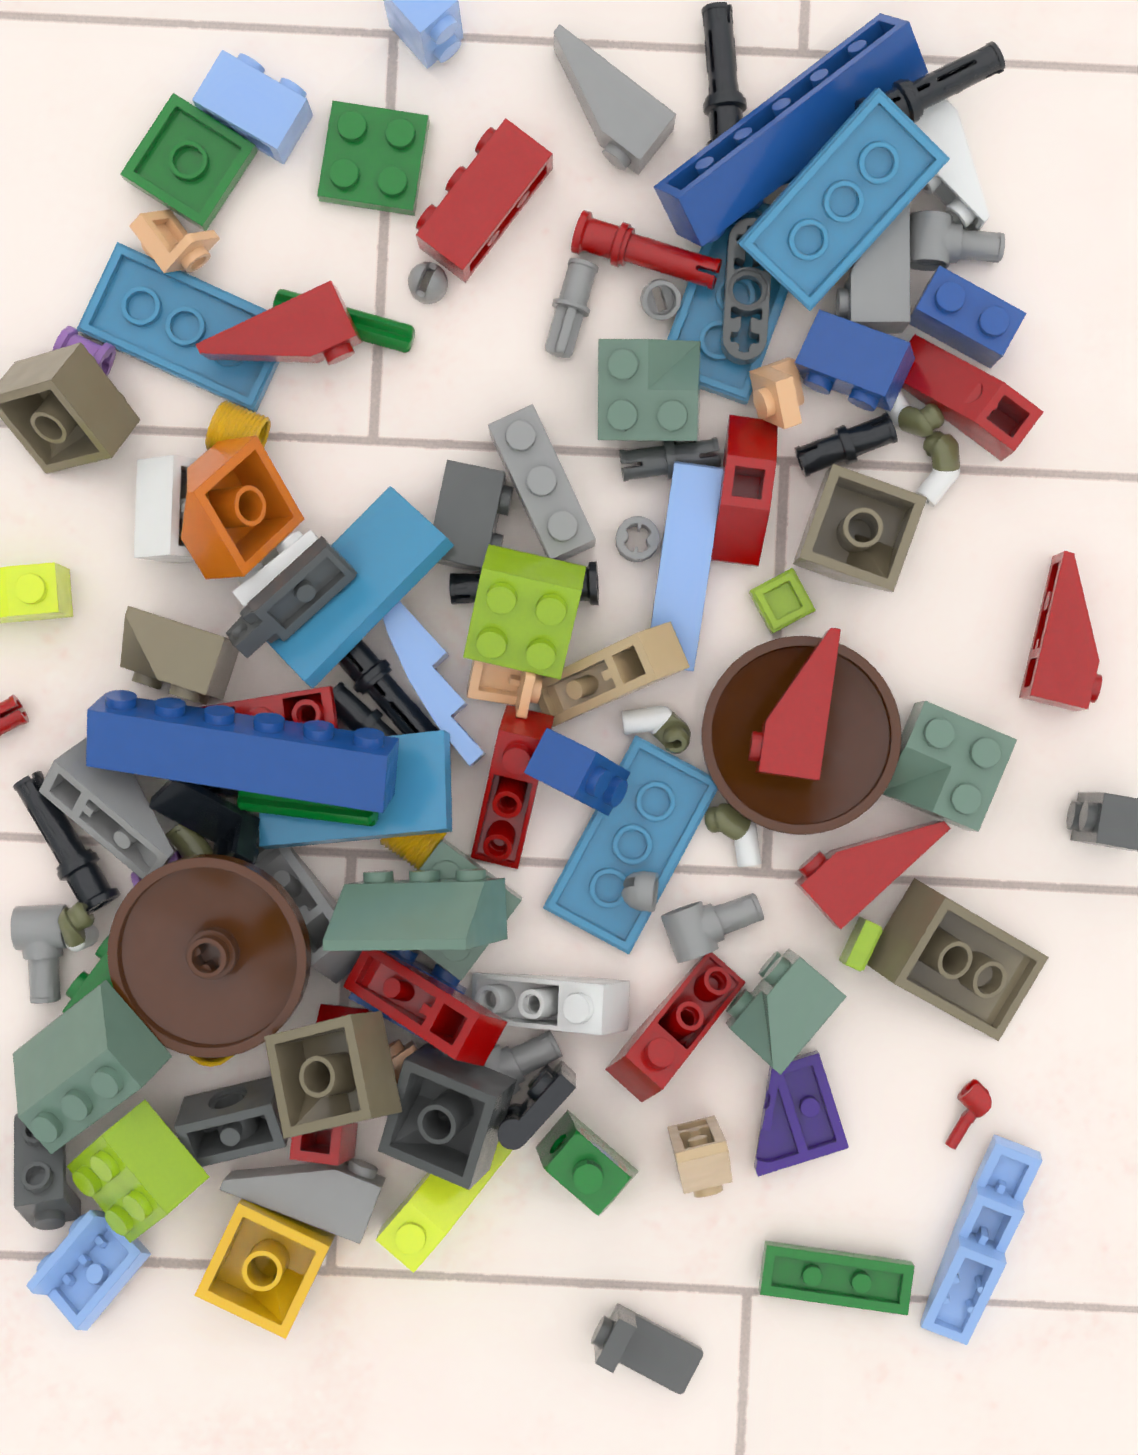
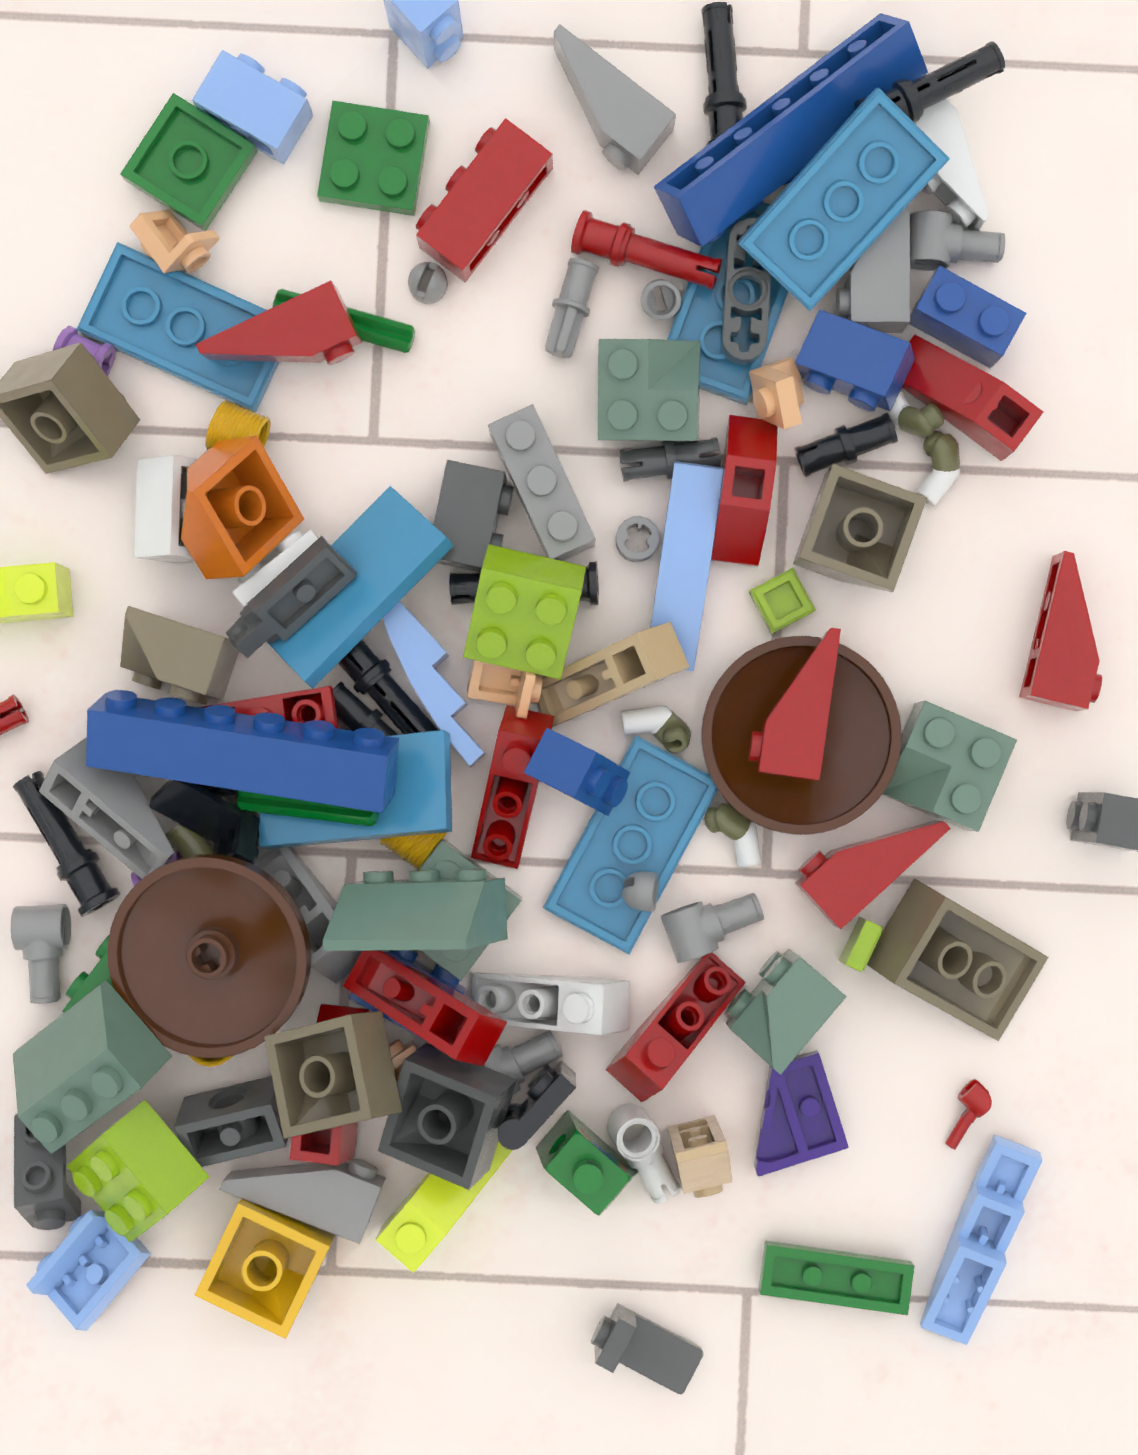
olive arm [58,902,99,952] -> none
none -> white pin [607,1104,681,1204]

